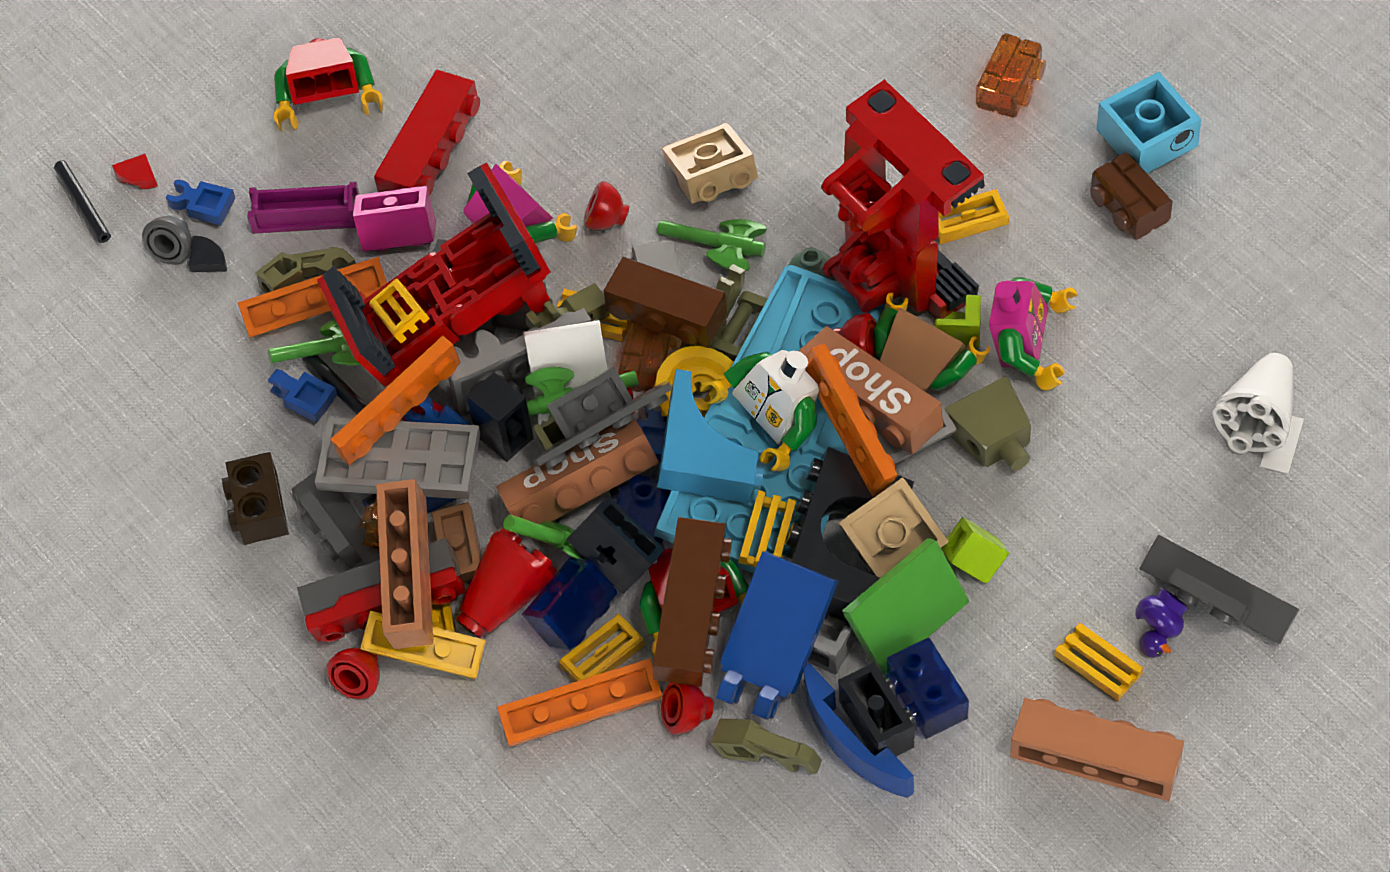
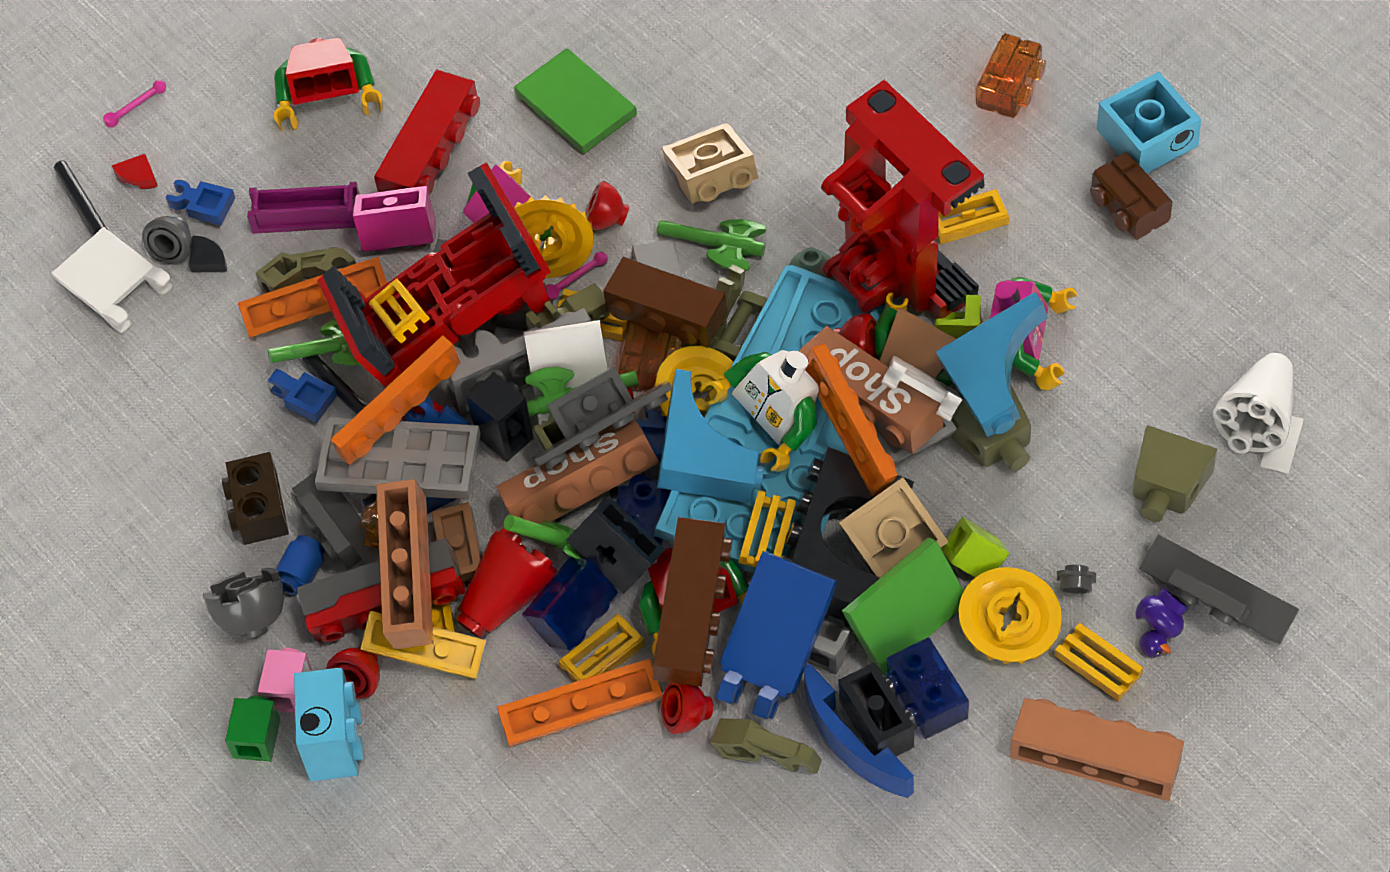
none -> white flag [51,227,173,333]
none -> dark pink hinge [103,80,166,127]
none -> dark grey cylinder [203,568,285,638]
none -> green brick [225,696,281,762]
none -> bright pink brick [258,648,312,713]
none -> blue brick [276,535,325,595]
none -> medium azure brick [294,668,364,781]
none -> bright green tile [514,48,637,154]
none -> yellow gear [514,195,594,278]
none -> dark pink hinge [546,252,608,299]
none -> white flag [881,356,962,422]
none -> dark azure arch [936,292,1048,438]
none -> yellow gear [958,567,1062,665]
none -> dark grey plate [1057,564,1096,594]
none -> olive torso [1133,425,1217,522]

